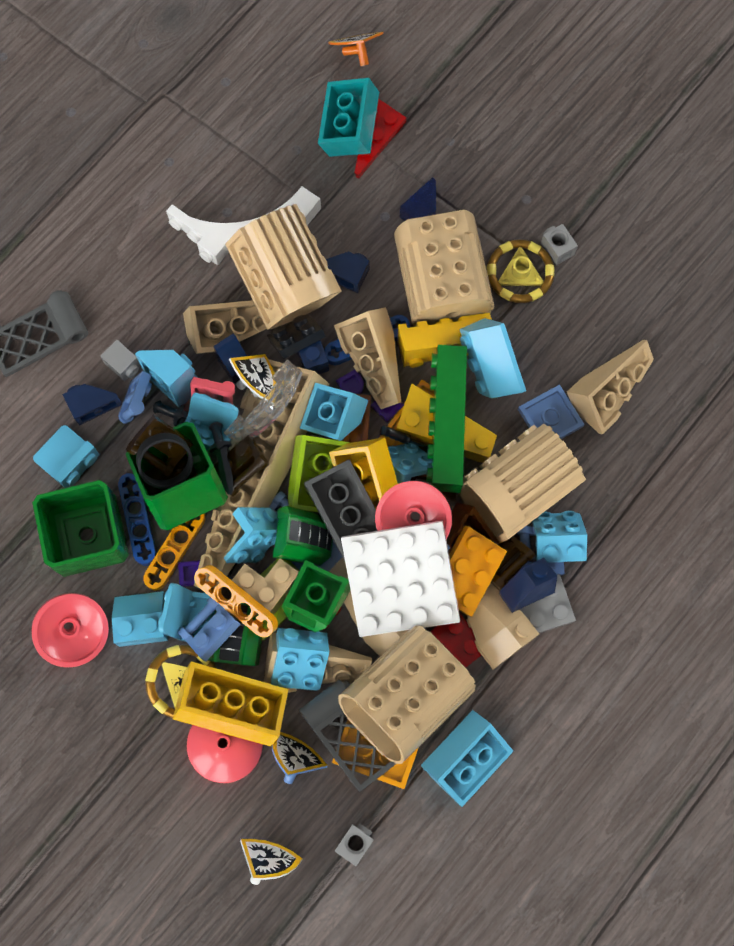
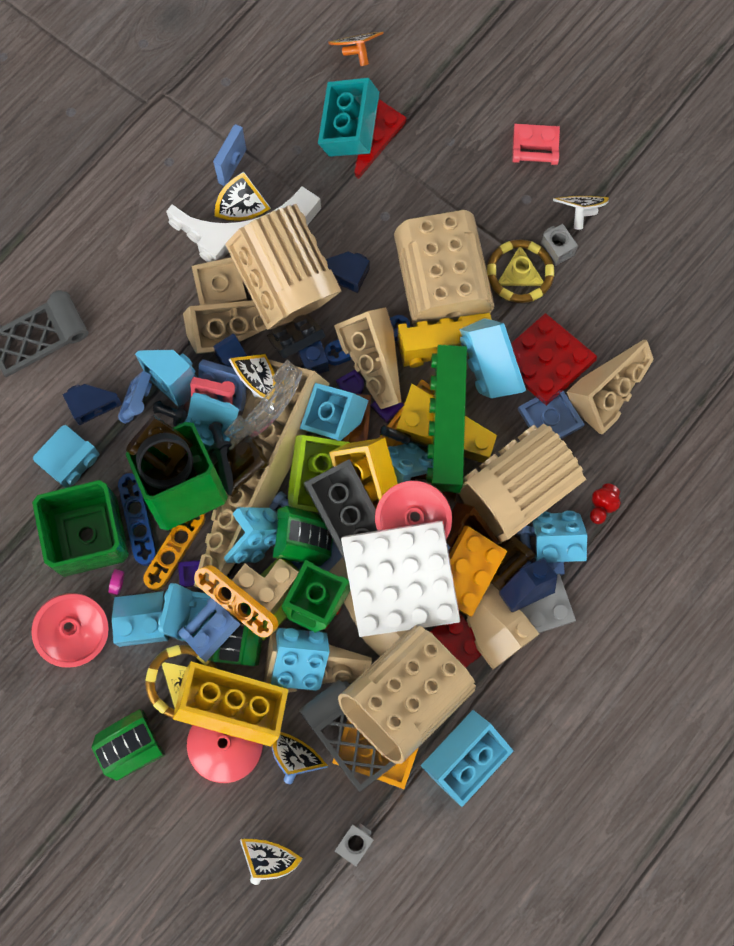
light grey brick [100,340,141,382] -> none
clear blue slope [399,177,436,221] -> none
none -> green slope [91,709,165,781]
none -> dark pink tile [108,569,125,595]
none -> tan plate [192,257,247,305]
none -> medium blue plate [198,359,246,411]
none -> medium blue plate [213,124,247,186]
none -> shield [214,172,271,221]
none -> red plate [511,313,597,406]
none -> coral plate [512,124,560,165]
none -> shield [553,196,609,230]
none -> red animal [590,483,621,524]

